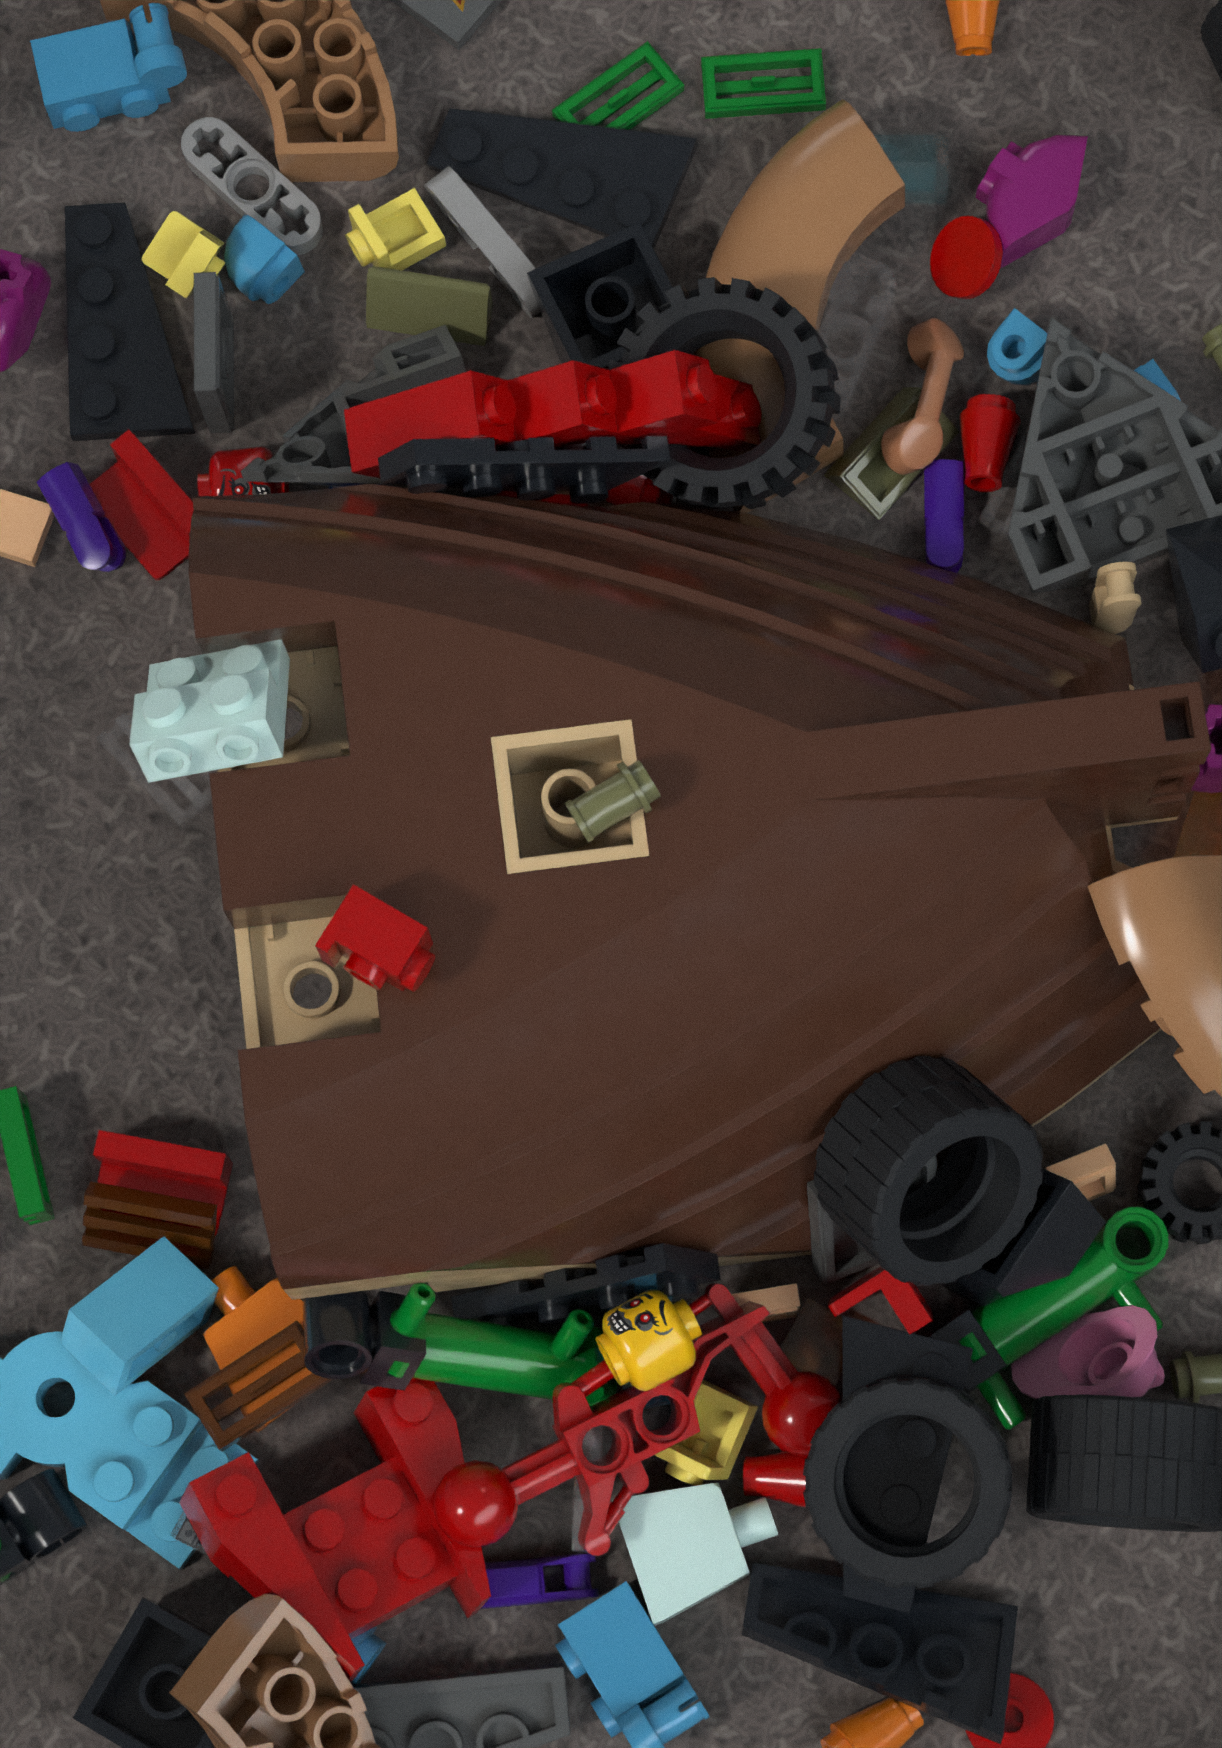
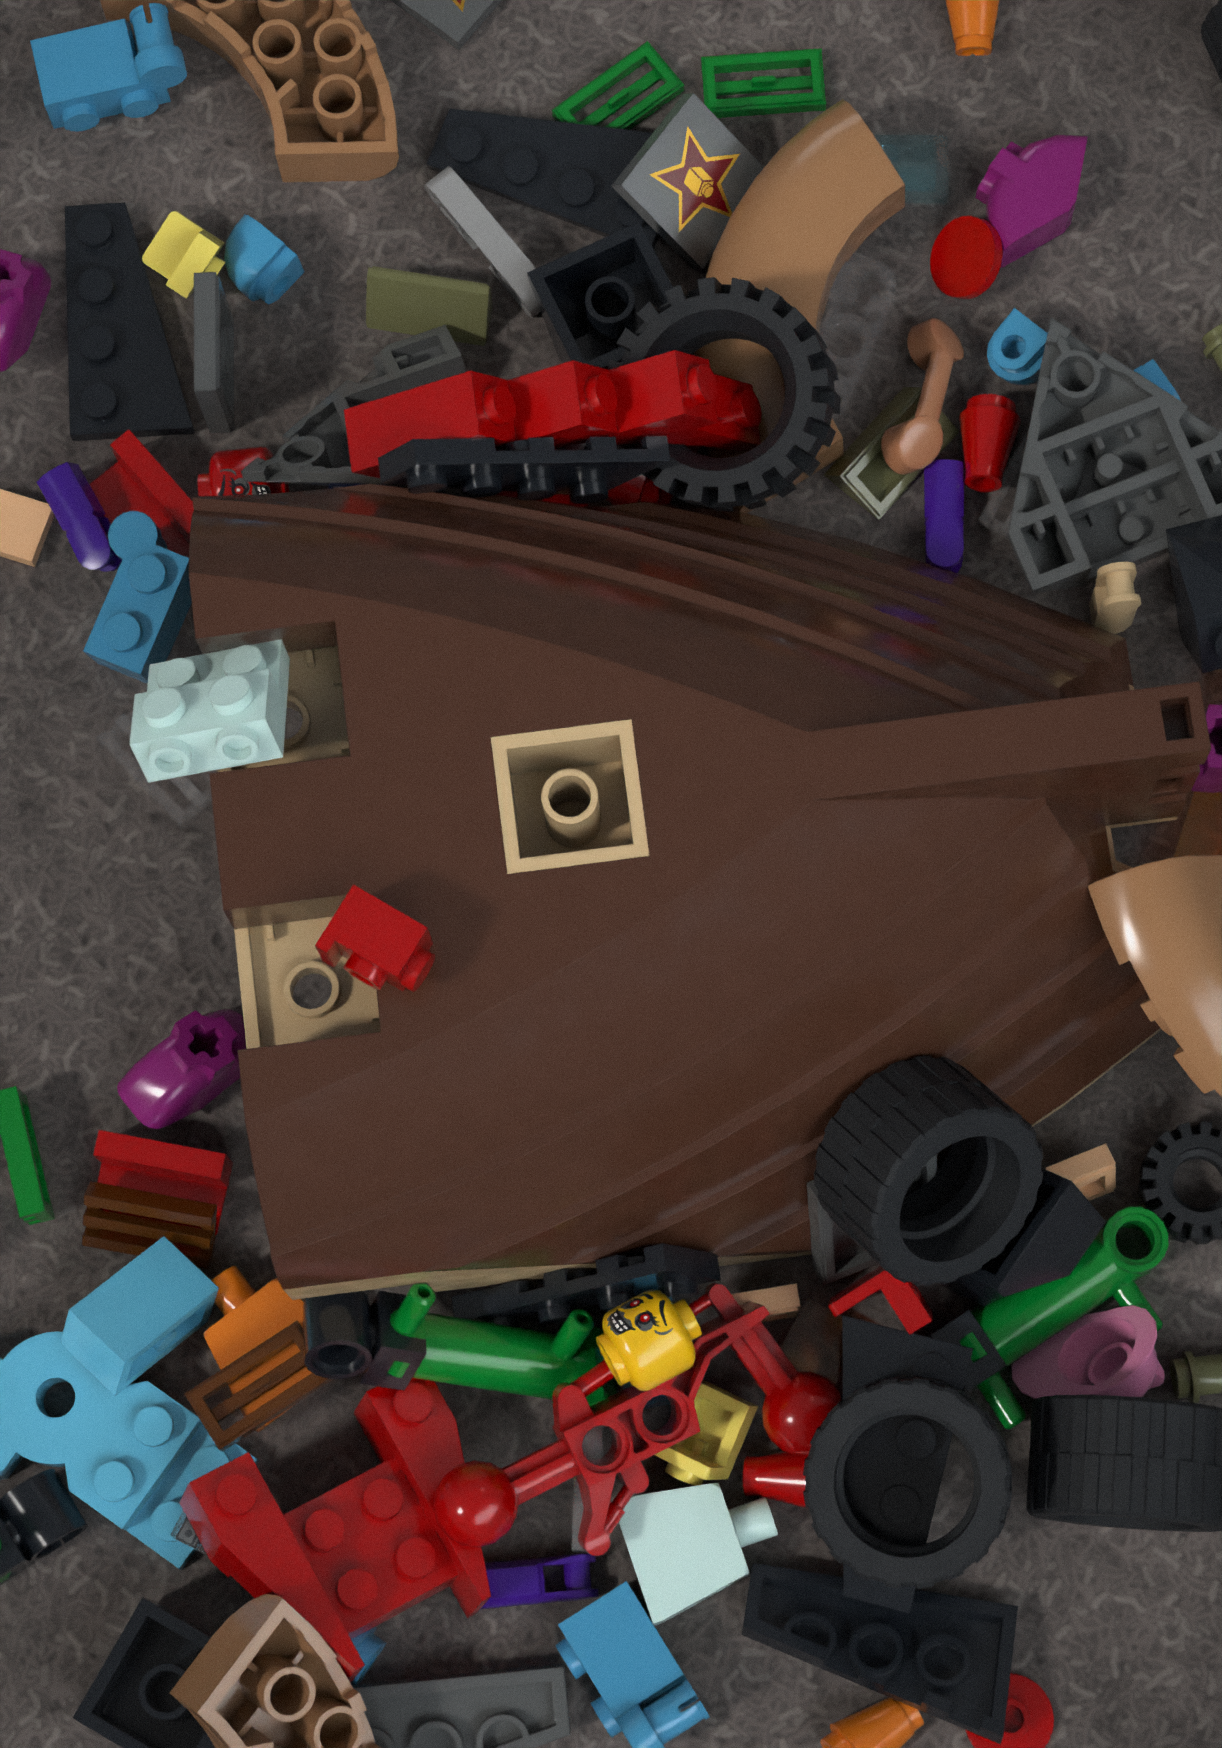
light grey beam [181,117,323,255] -> none
light yellow bracket [345,188,446,271] -> none
olive pin [565,760,661,843] -> none
none -> dark azure hinge [83,511,192,683]
none -> magenta piece [117,1009,246,1129]
none -> dark grey tile [612,93,764,270]

